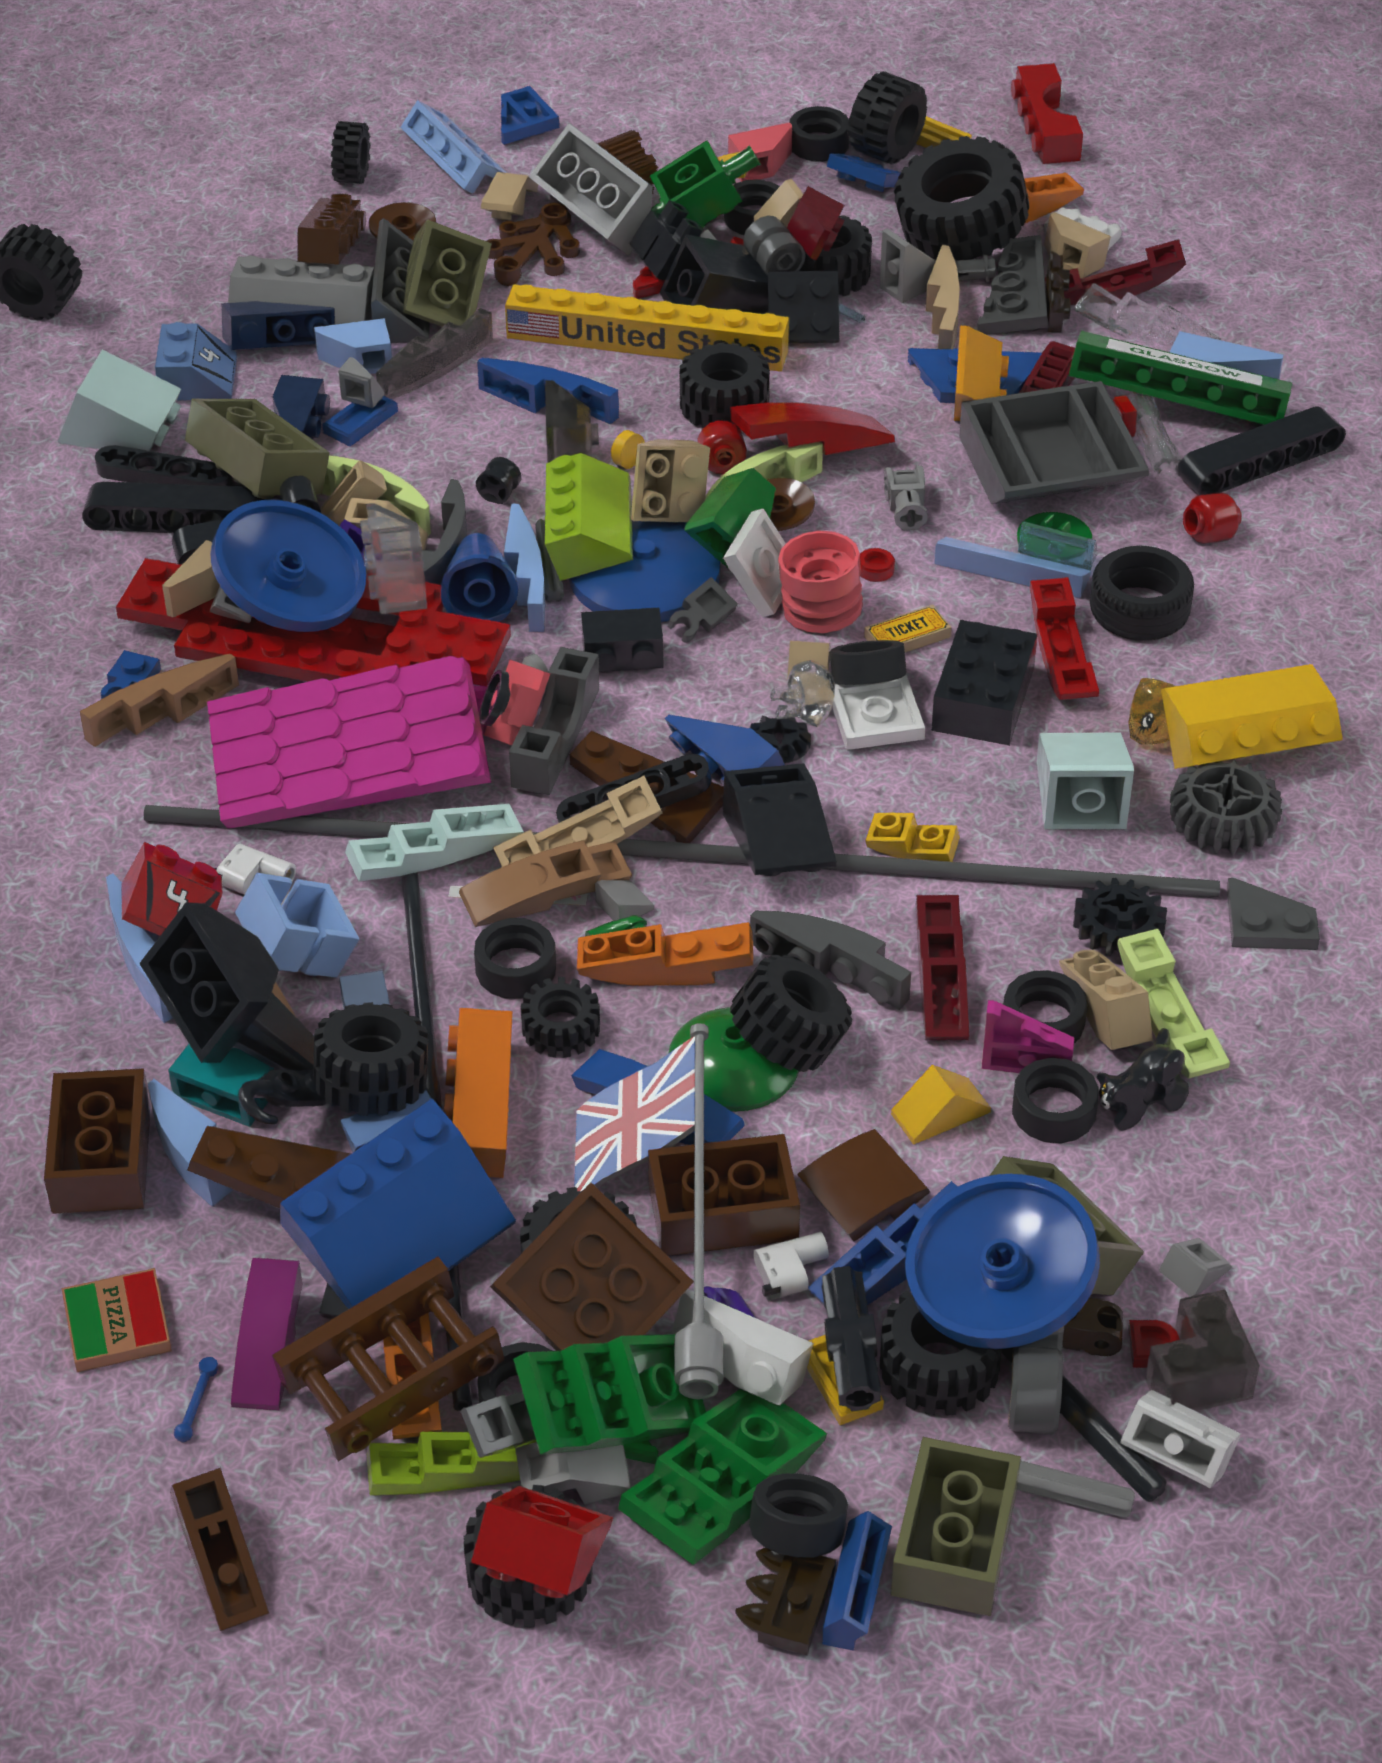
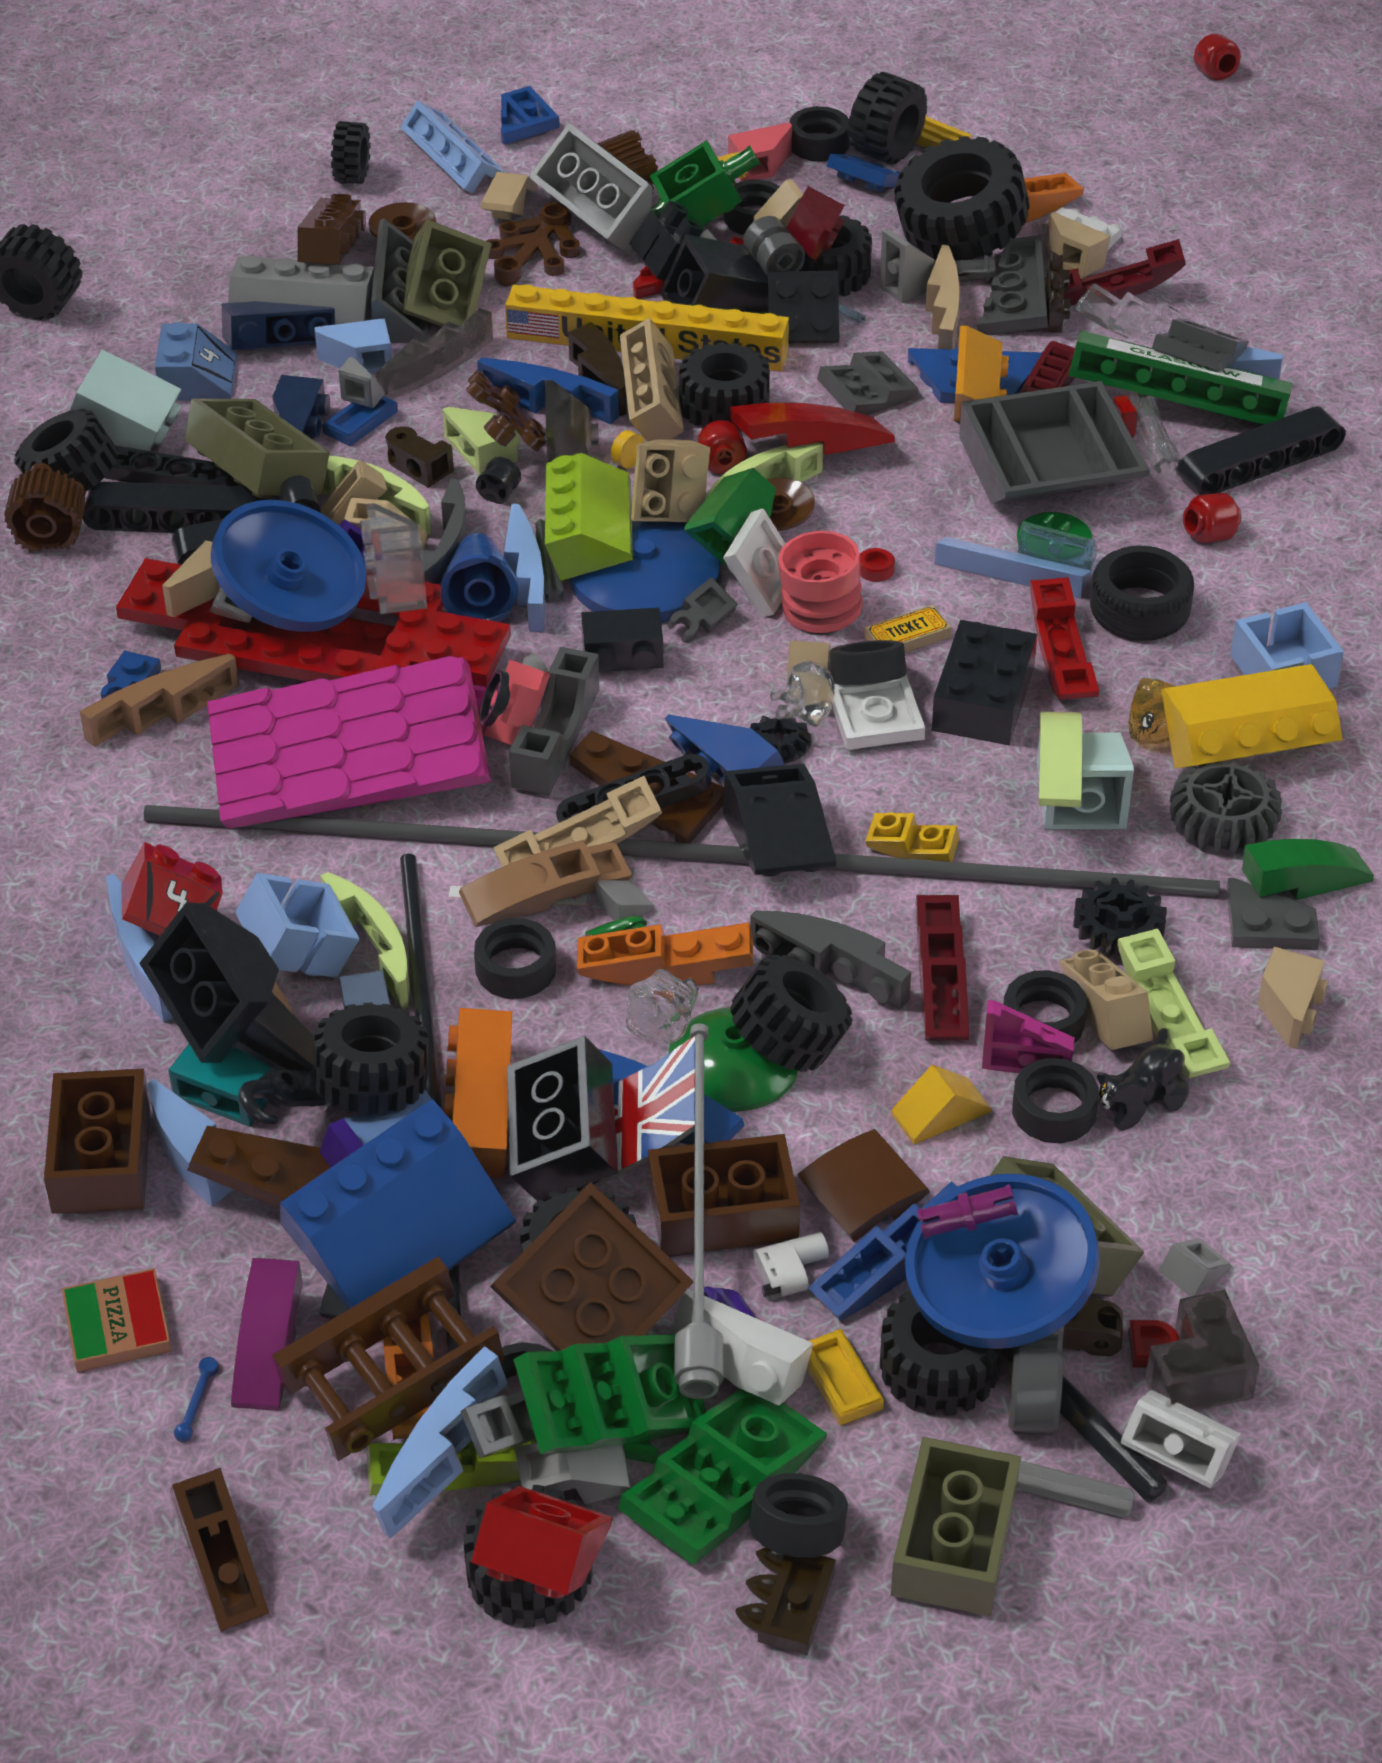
white piece [214,843,296,895] -> none
light aqua slope [345,804,524,882] -> none
black tyre [521,977,600,1058] -> none
black piece [822,1266,881,1411] -> none
blue piece [822,1511,892,1651] -> none
light grey connector [884,465,928,531] -> none
red arch [1011,63,1083,164] -> none
none -> reddish brown brick [4,463,86,553]
none -> black tyre [14,409,119,492]
none -> dark purple tile [319,1118,363,1167]
none -> yellowish green slope [320,872,410,1009]
none -> light blue slope [372,1346,508,1539]
none -> dark brown leg [385,426,454,488]
none -> yellowish green slope [442,407,520,475]
none -> reddish brown plant [466,370,548,452]
none -> black brick [507,1035,618,1201]
none -> dark brown slope [568,322,627,417]
none -> tan brick [620,318,684,442]
none -> clear hair [626,969,699,1044]
none -> dark grey slope [817,351,919,415]
none -> magenta pin [917,1184,1018,1239]
none -> yellowish green slope [1039,712,1082,807]
none -> dark grey slope [1152,319,1249,371]
none -> red head [1193,34,1241,80]
none -> light blue piece [1230,602,1344,689]
none -> green slope [1242,838,1374,900]
none -> tan slope [1258,947,1329,1049]

